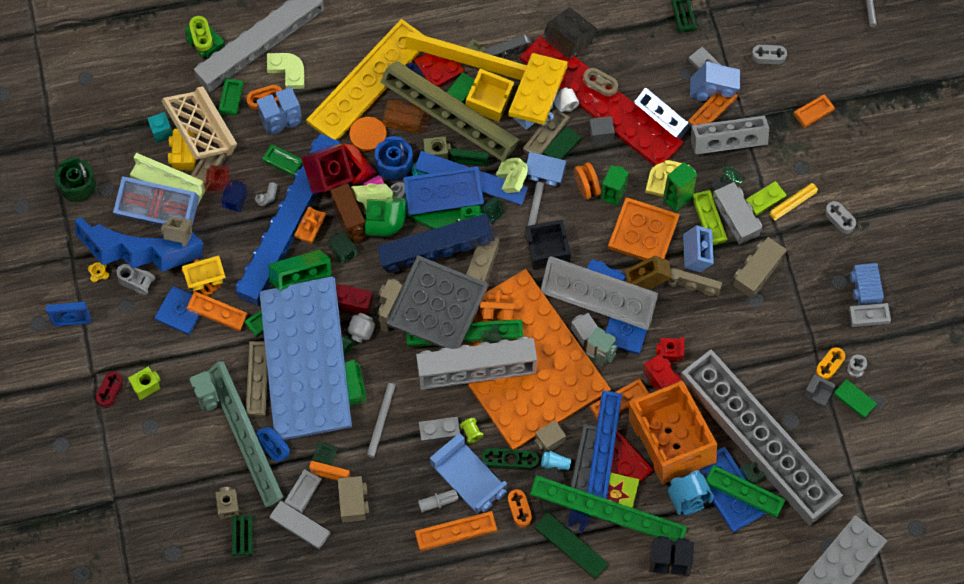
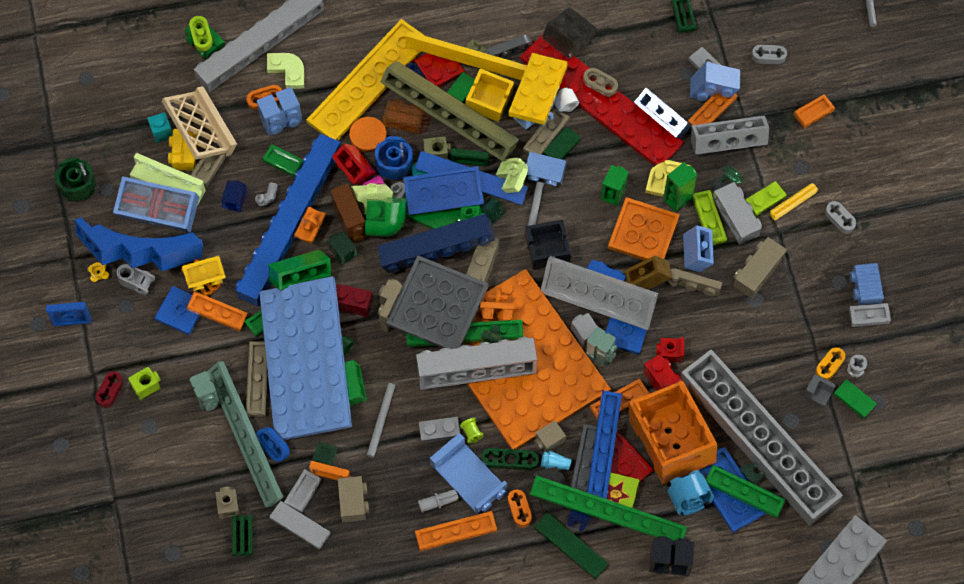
dark tan brick [161,216,192,247] -> none
clear red brick [206,165,229,191] -> none
green tile [218,78,244,116] -> none
dark red brick [301,144,354,193] -> none
light grey head [347,313,375,343] -> none
orange head [574,162,601,200] -> none
dark grey panel [589,116,615,144] -> none

